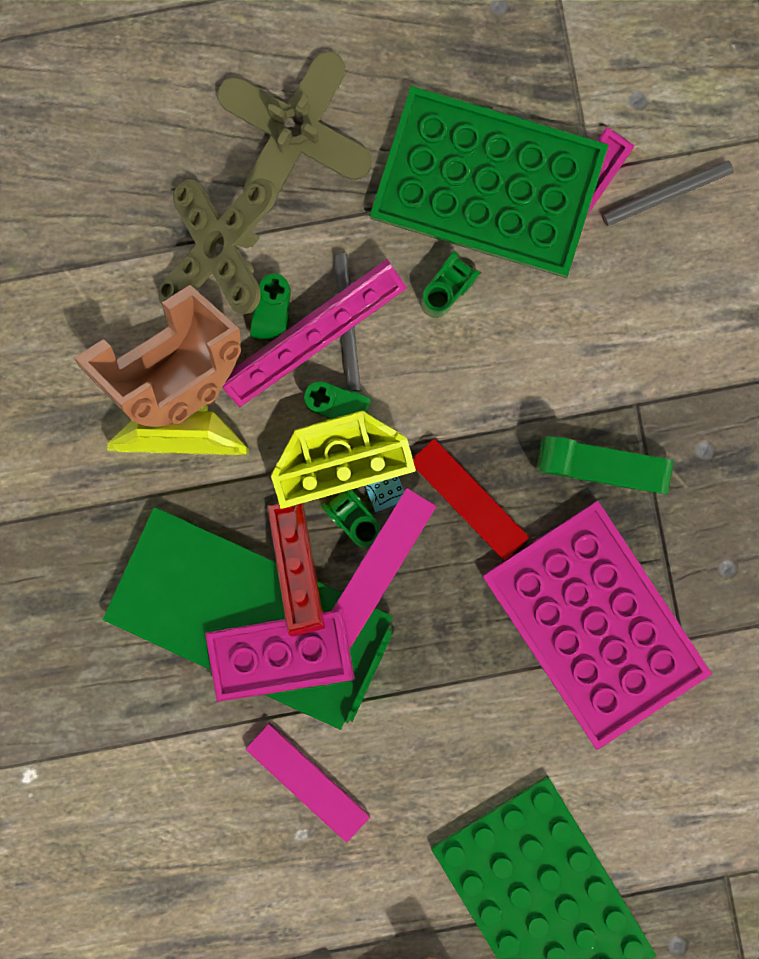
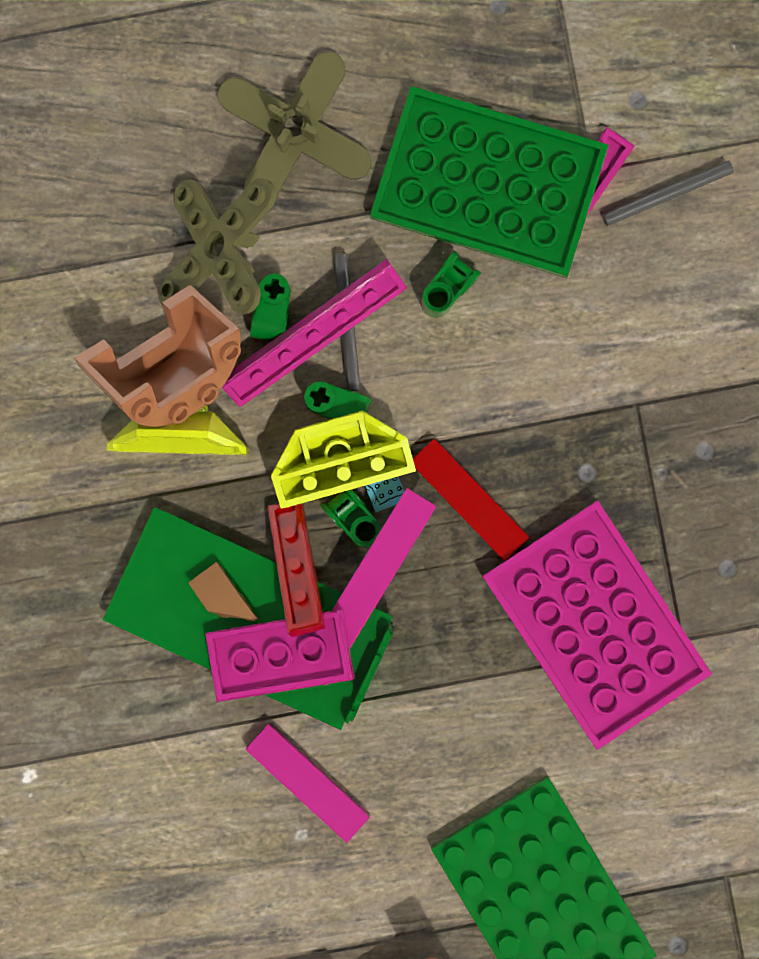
green beam [536,436,674,495] -> none
none -> medium nougat slope [189,562,258,621]

